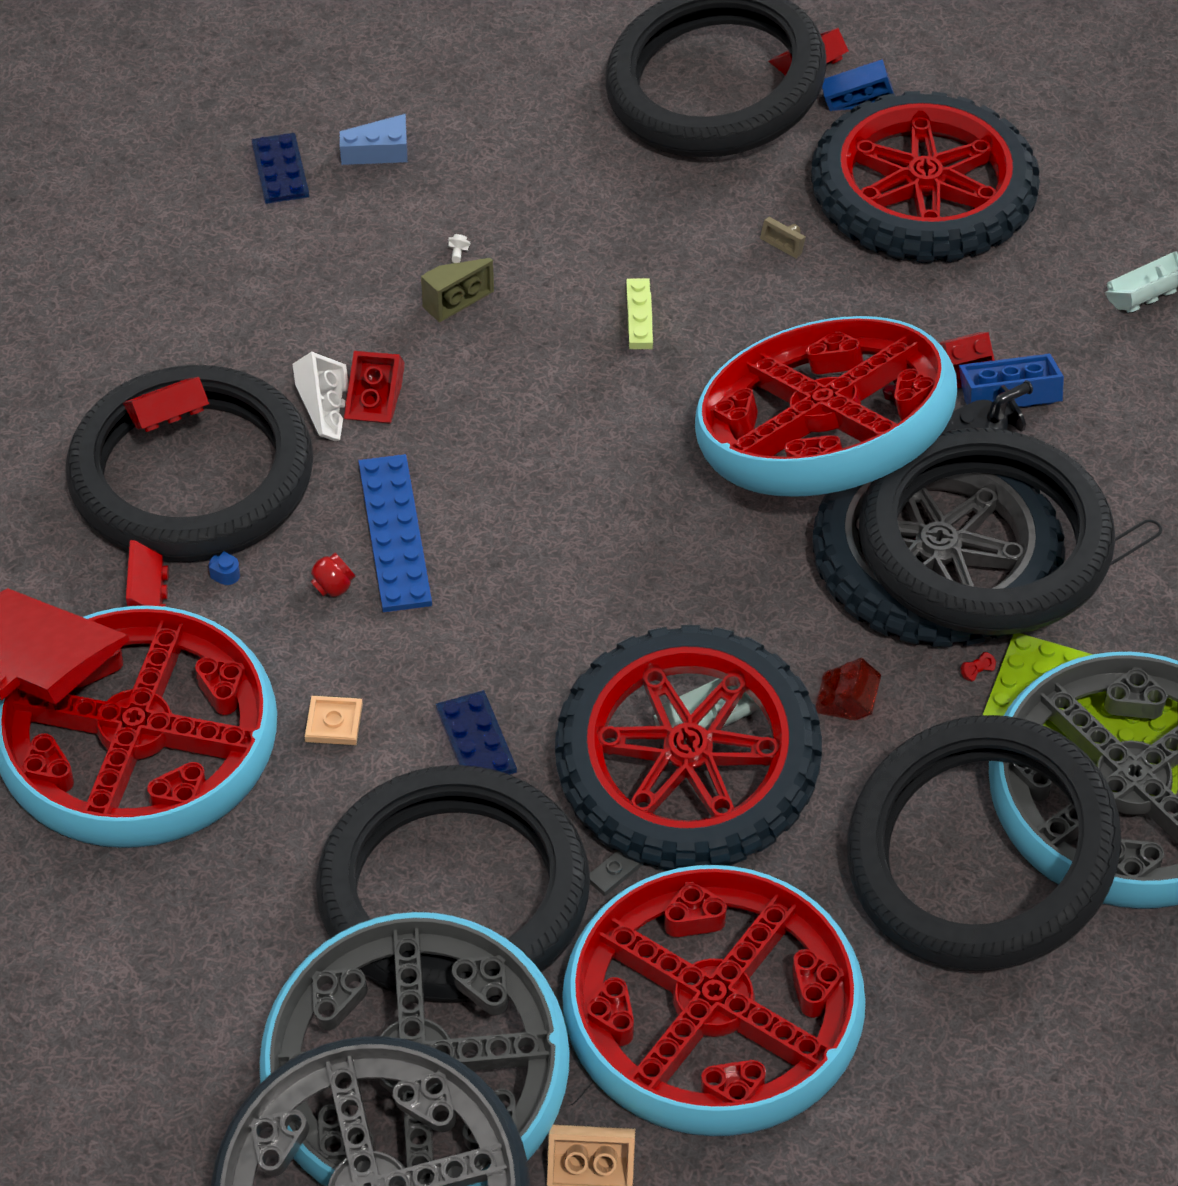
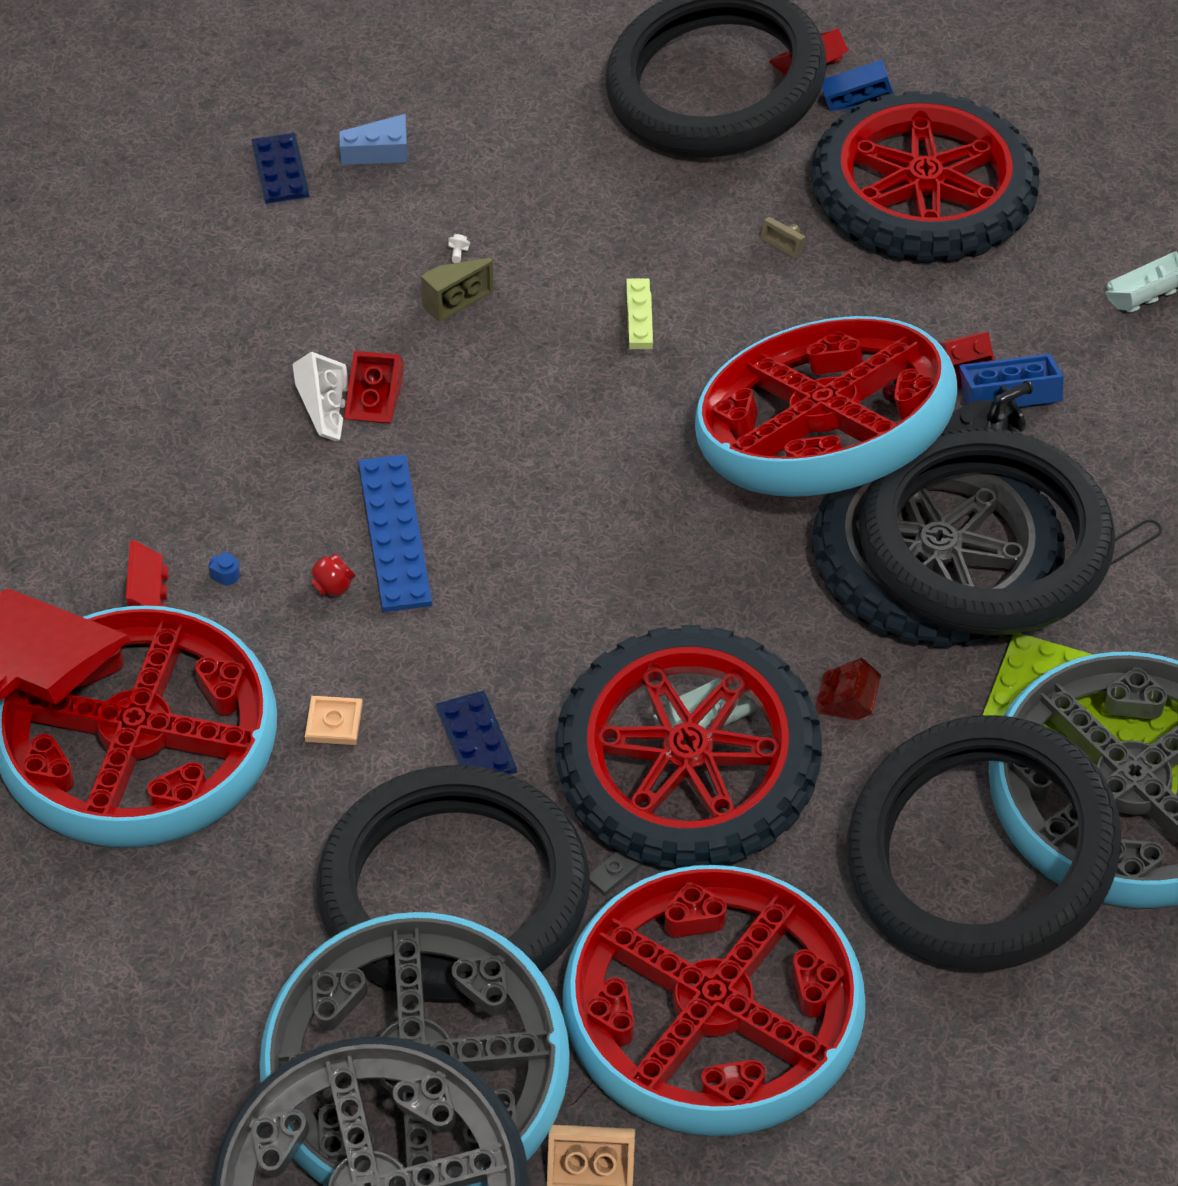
black tyre [66,365,313,562] -> none
red slope [123,377,209,432] -> none
red piece [961,652,996,682] -> none

